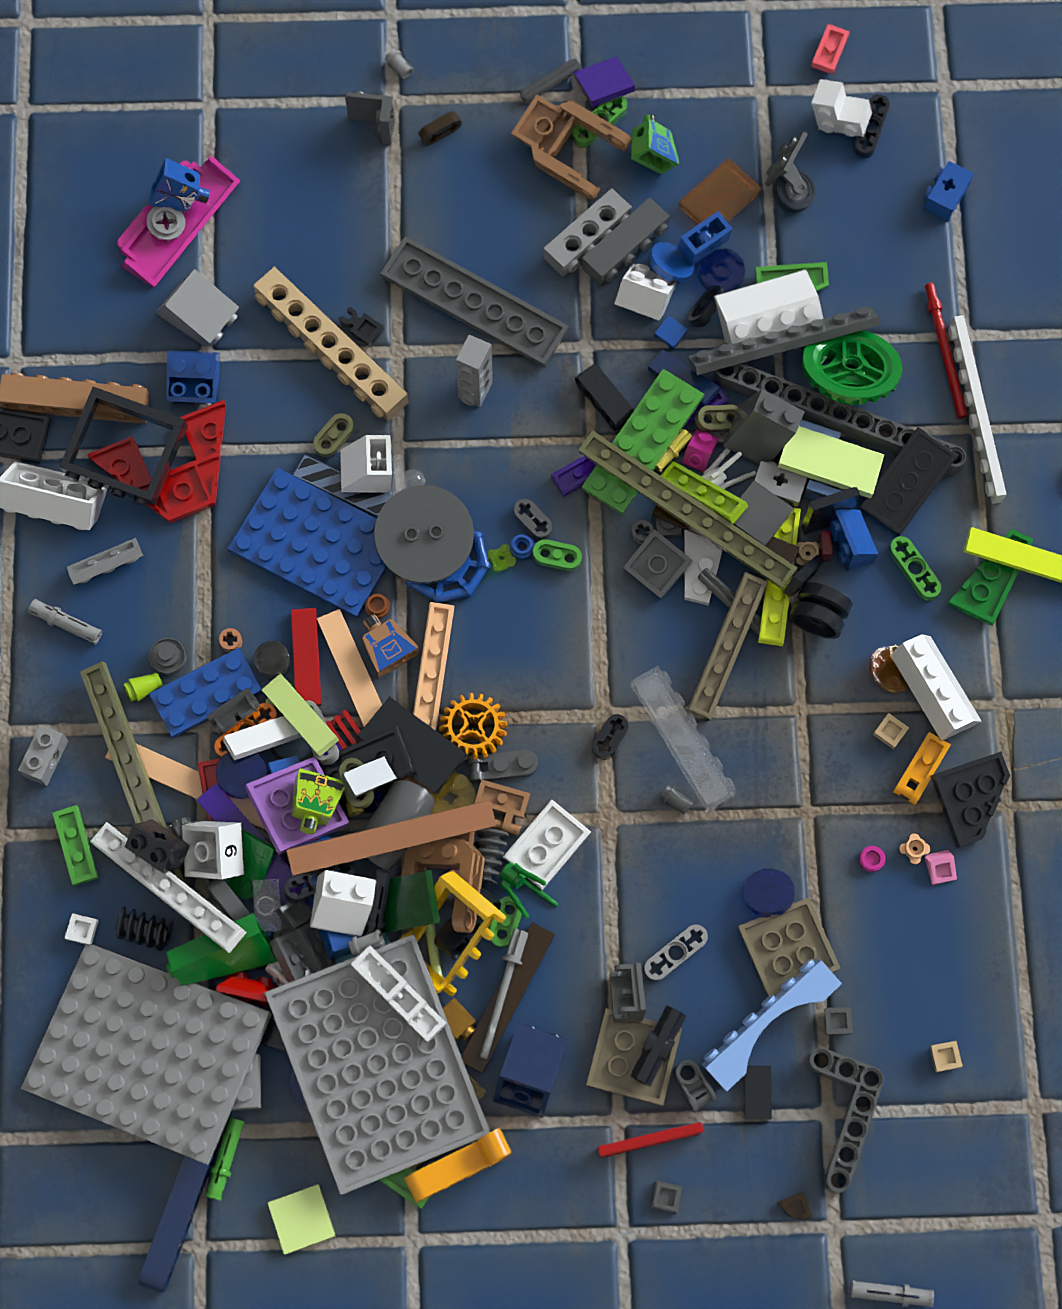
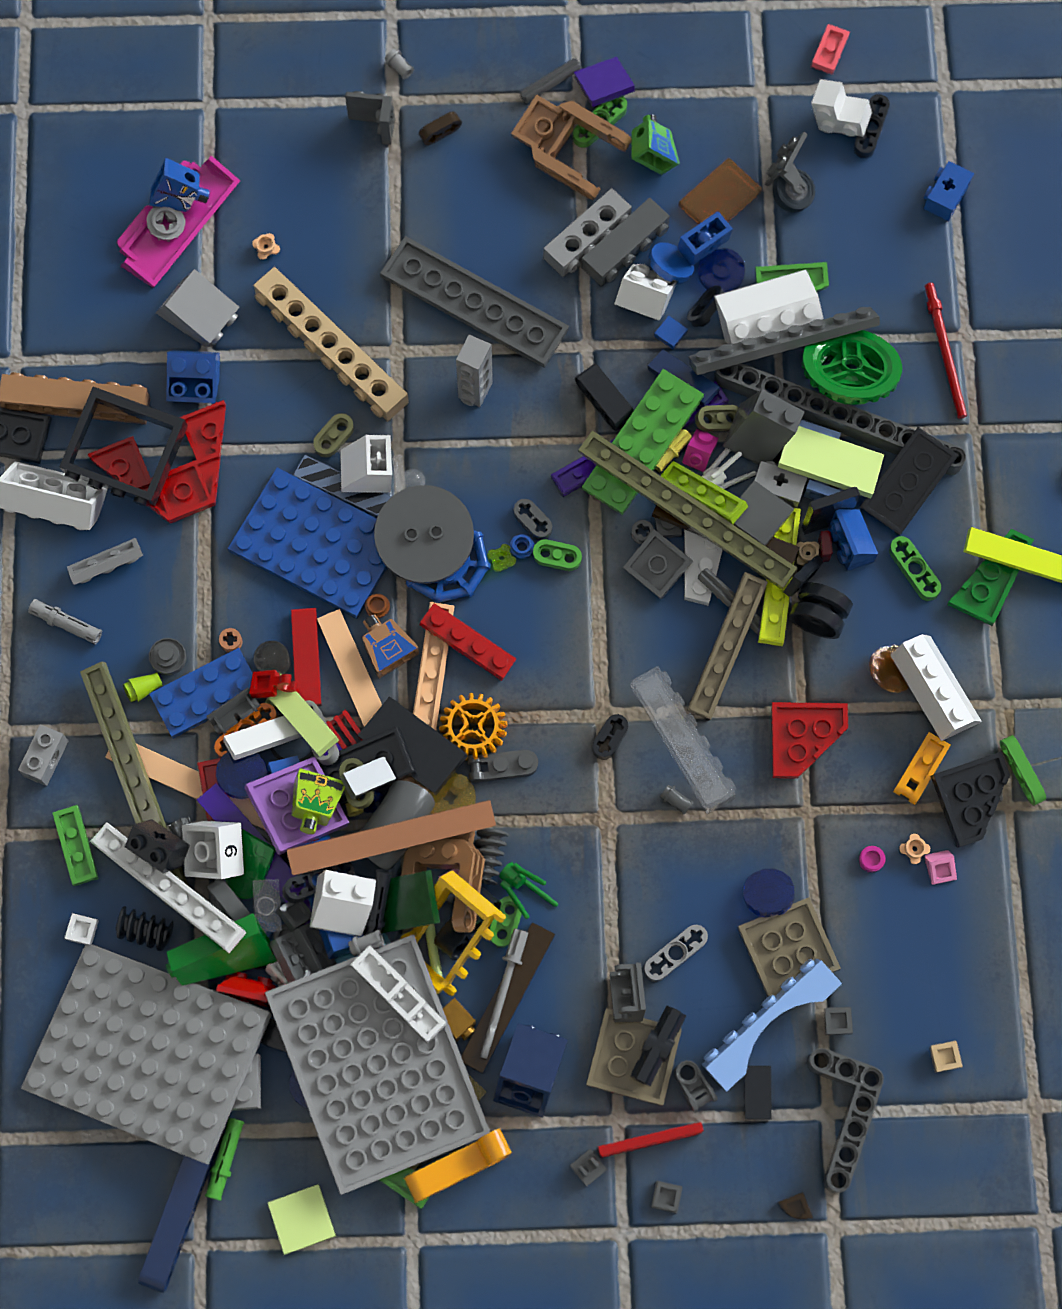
black plate [339,307,384,347] -> none
medium nougat plate [475,780,530,836] -> none
white tile [503,800,591,890] -> none
light grey pin [851,1280,934,1308] -> none
tan plate [873,713,909,750] -> none
white plate [948,315,1007,504] -> none
none -> red plate [249,670,297,699]
none -> light nougat plate [252,234,280,260]
none -> red plate [419,603,516,681]
none -> dark grey tile [570,1148,607,1187]
none -> red plate [771,702,848,779]
none -> bright green beam [999,735,1046,806]

